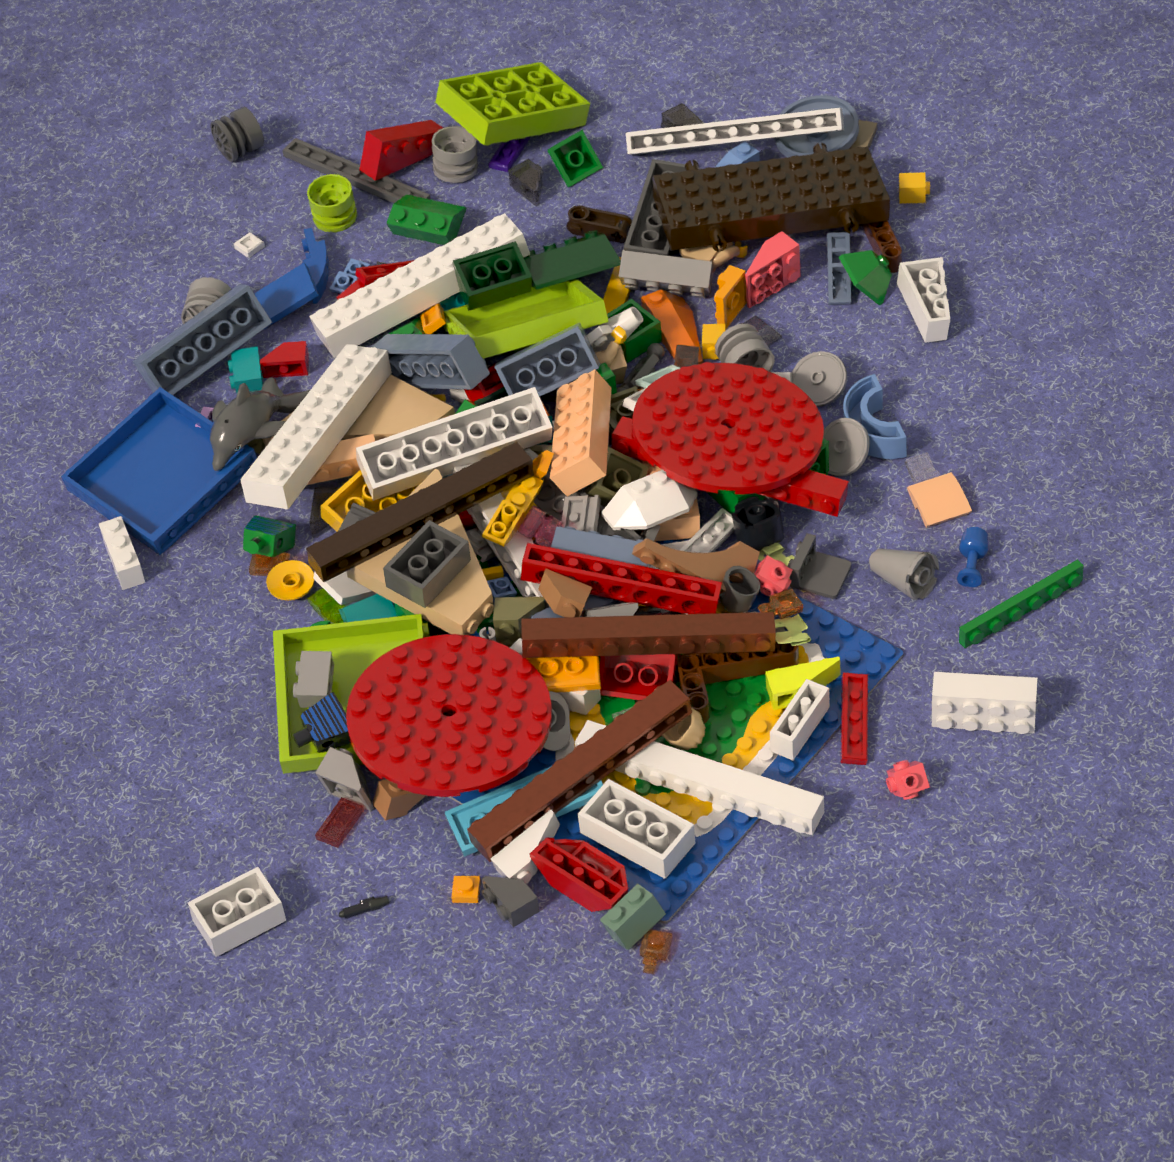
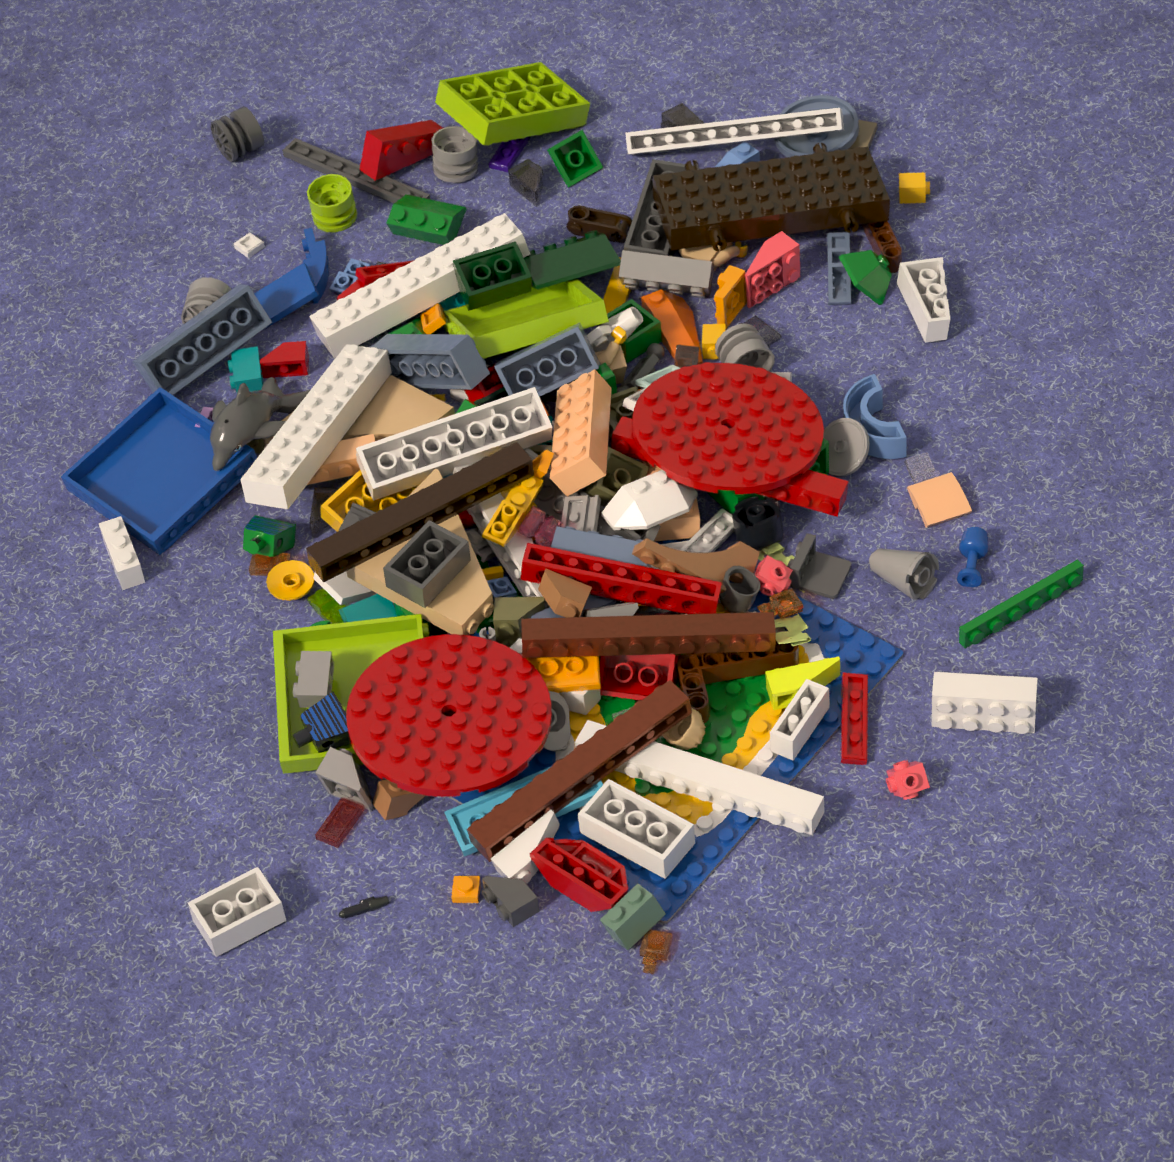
light grey shield [792,351,847,407] -> none

